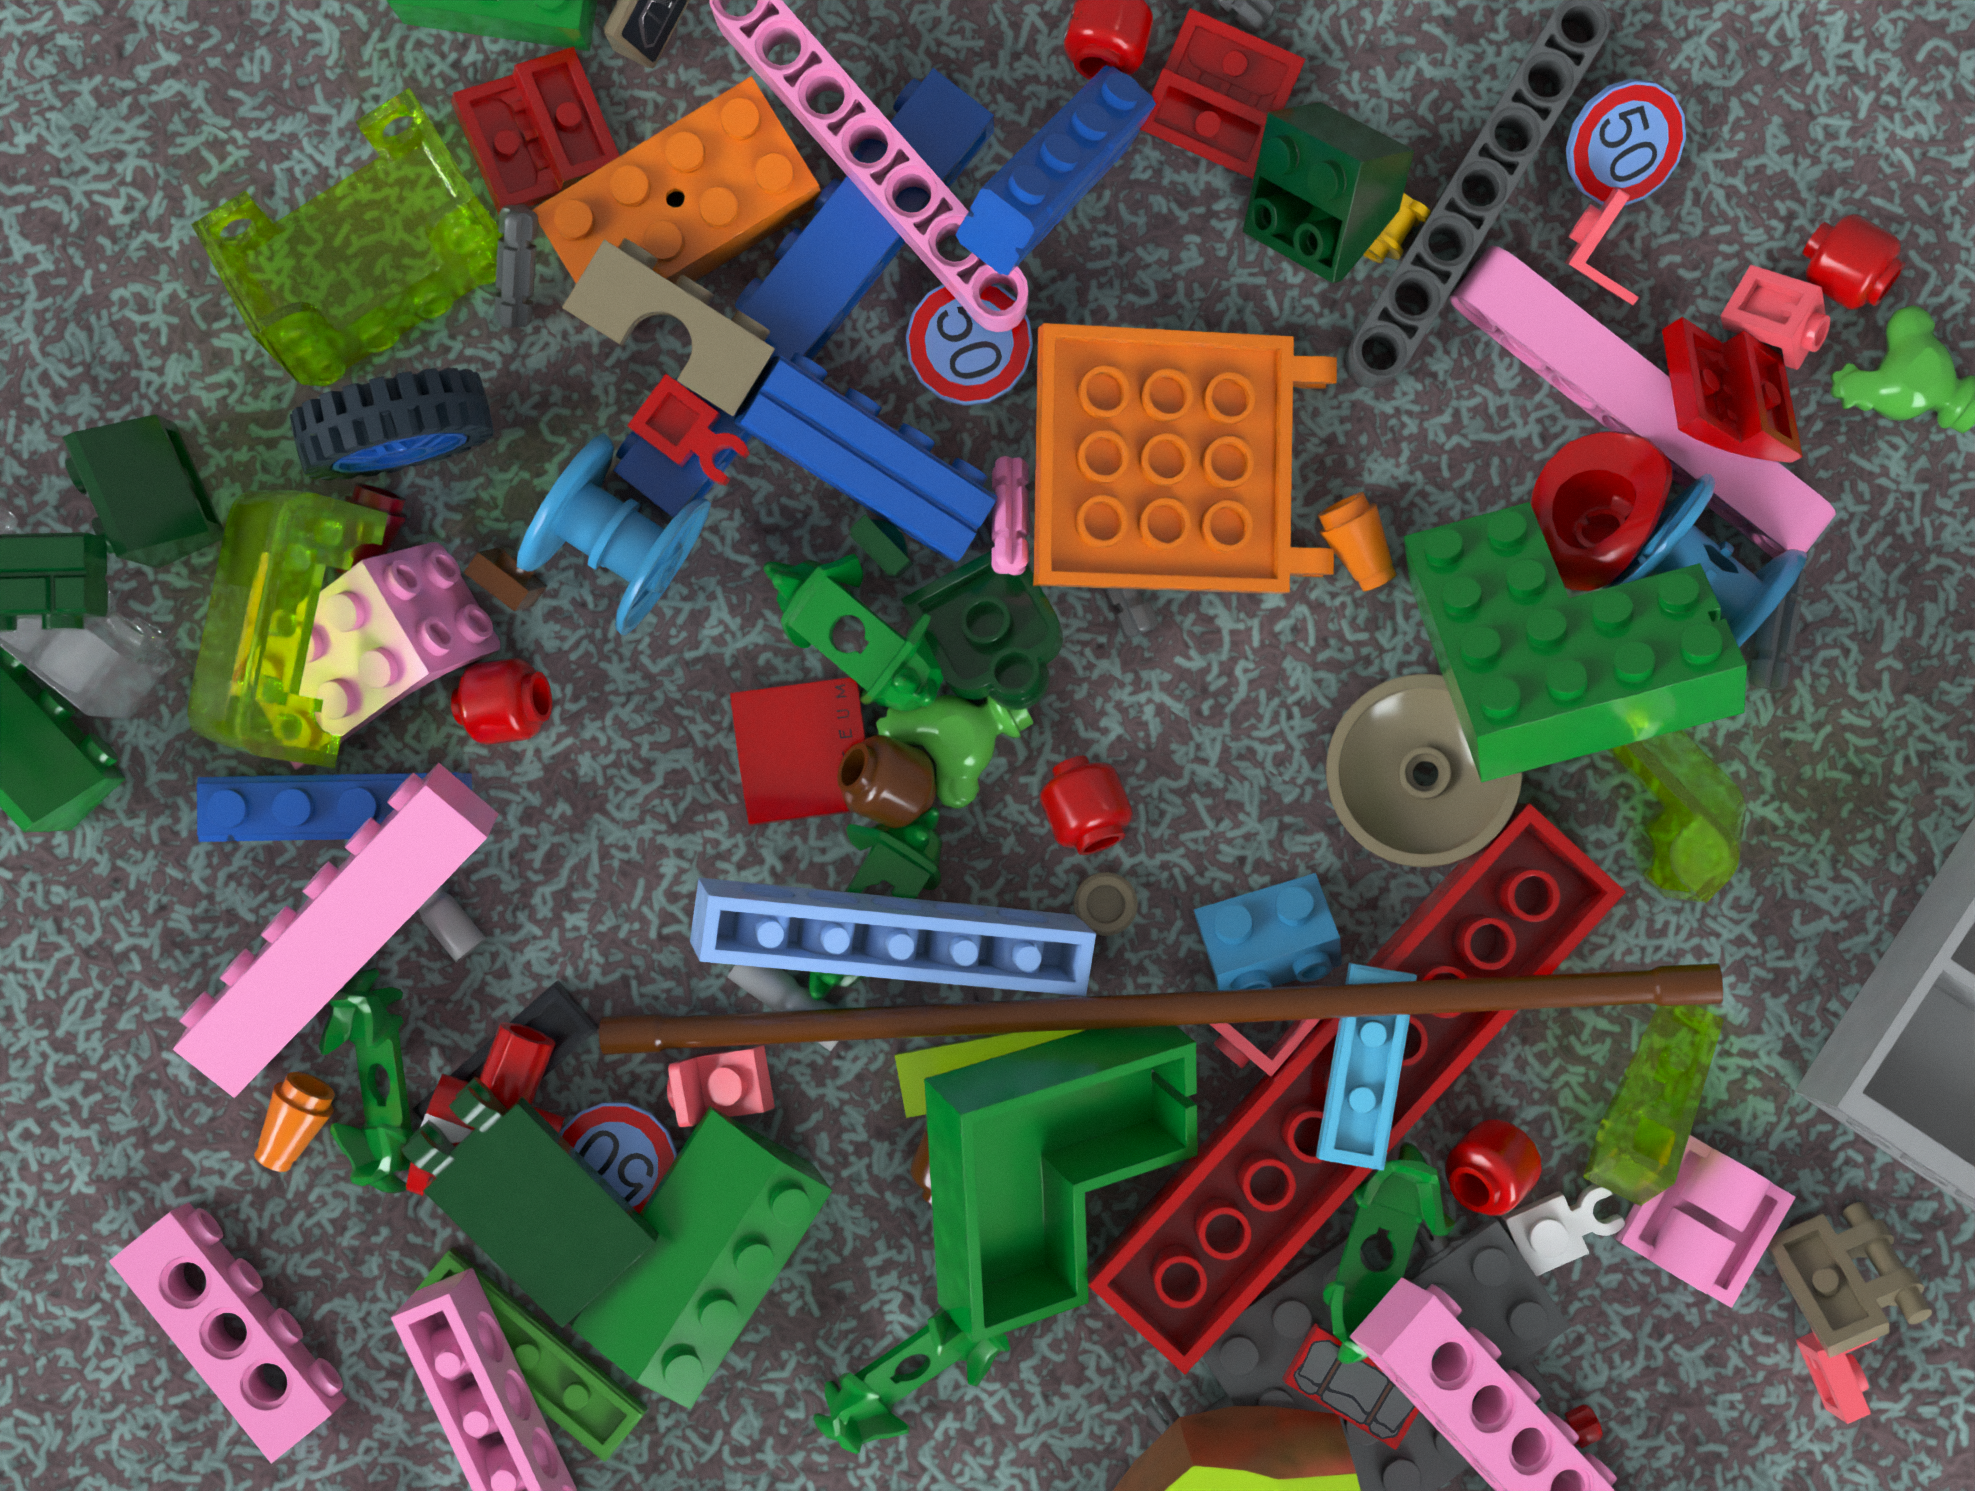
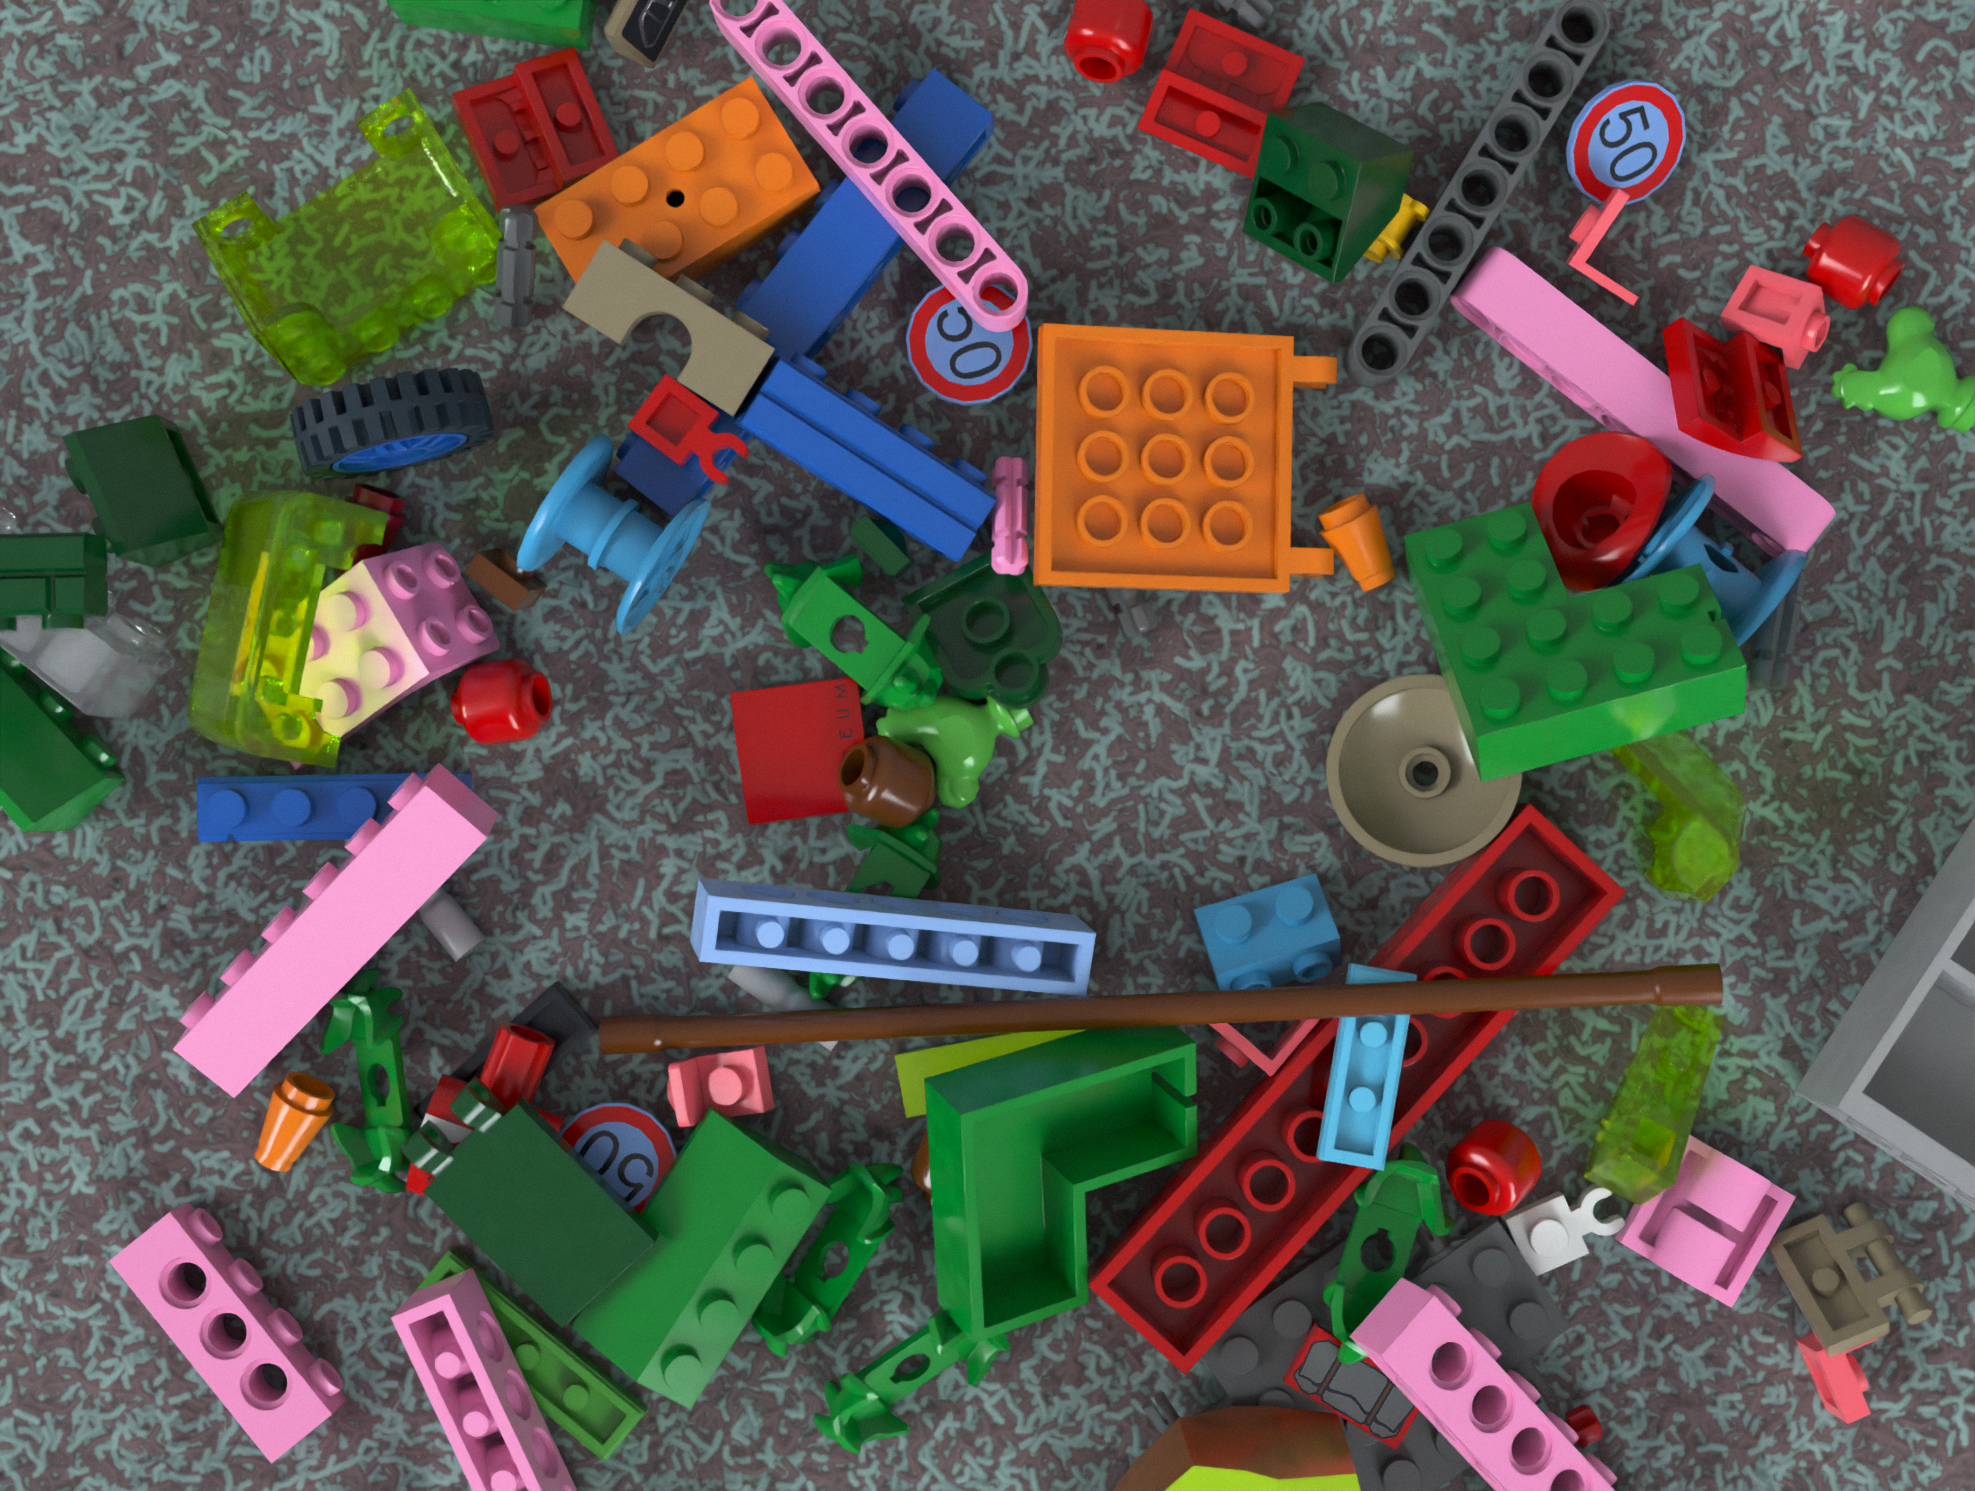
blue brick [955,65,1156,276] -> none
red head [1040,755,1133,855] -> none
dark tan tile [1073,872,1138,936] -> none
none -> green piece [751,1161,905,1358]

